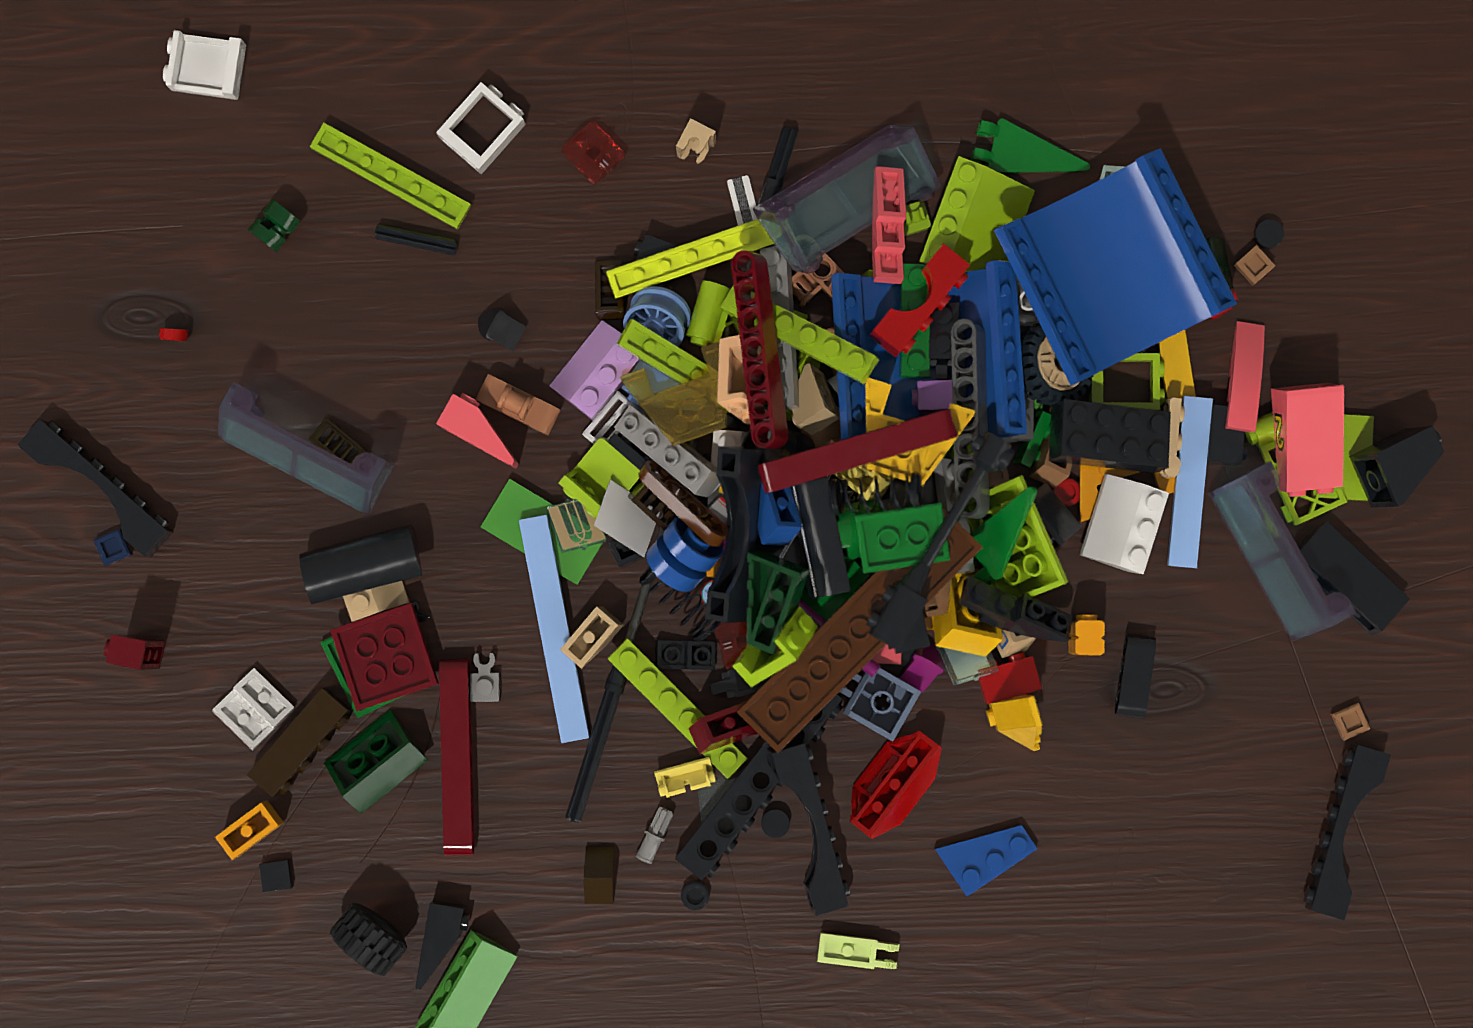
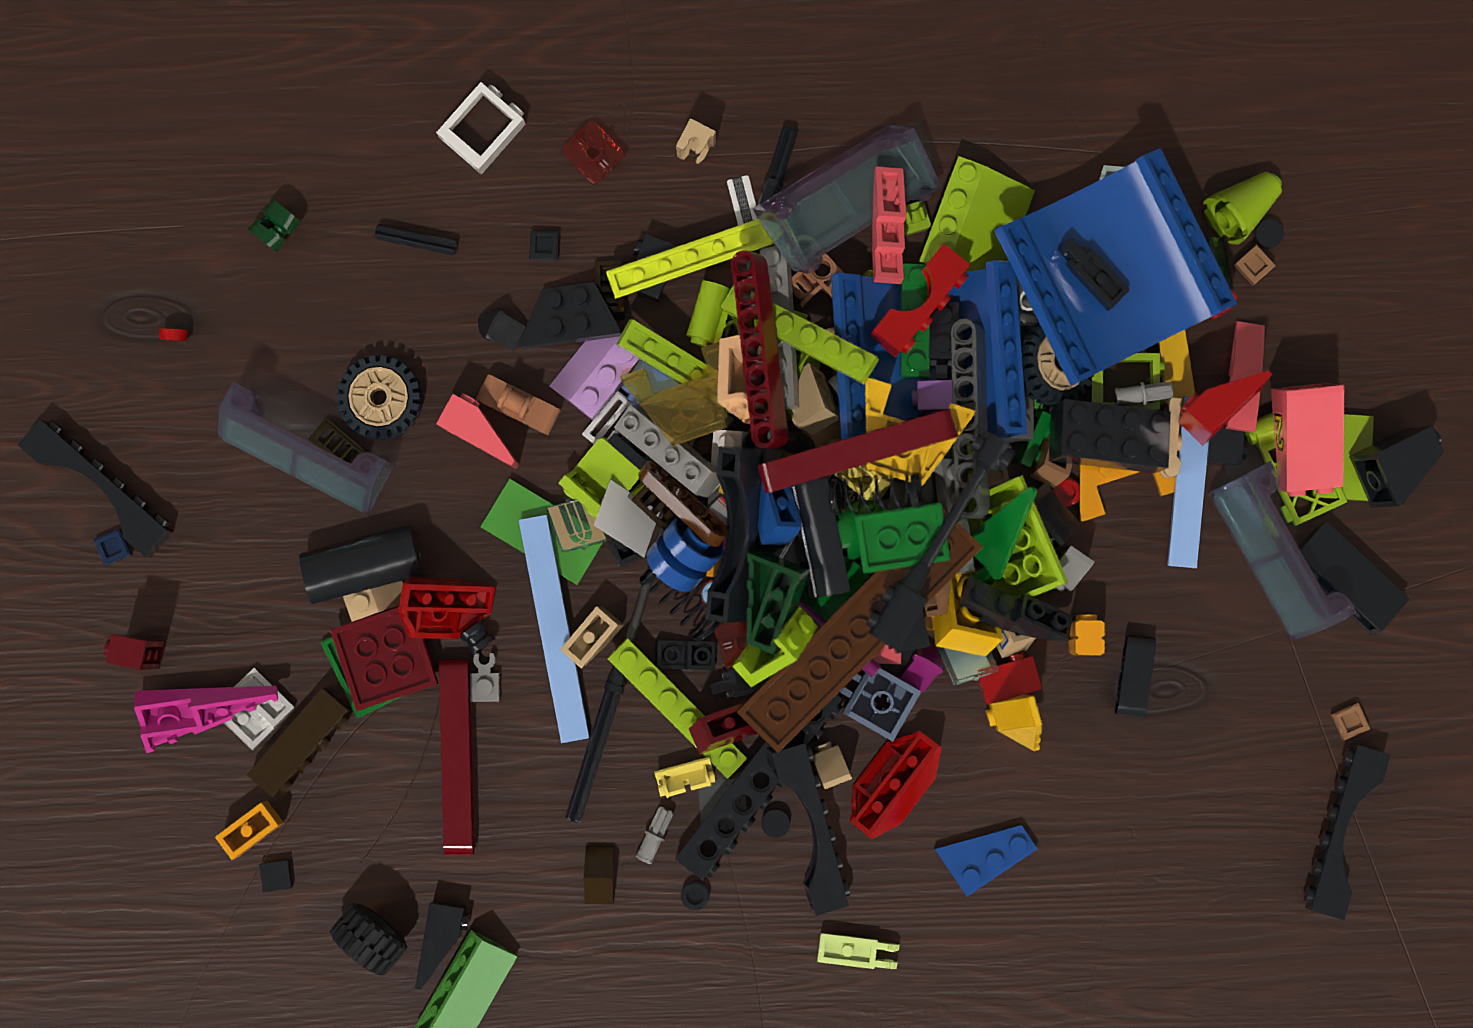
white panel [163,30,246,100] -> none
lime plate [310,122,472,230] -> none
dark green slope [324,710,428,814] -> none
medium blue wheel [623,286,691,347] -> none
green flag [970,119,1090,173] -> none
white slope [1080,474,1169,574] -> none
none -> dark pink wedge [134,686,278,753]
none -> wheel [337,355,423,440]
none -> red wedge [399,577,496,639]
none -> black wheel [459,620,495,655]
none -> black wing [519,282,623,350]
none -> black tile [529,231,559,261]
none -> tan slope [813,741,852,789]
none -> light grey slope [1054,546,1094,593]
none -> black hinge [1058,238,1130,311]
none -> light grey axle [1115,381,1173,406]
none -> red slope [1178,370,1273,446]
none -> lime cone [1203,172,1282,245]

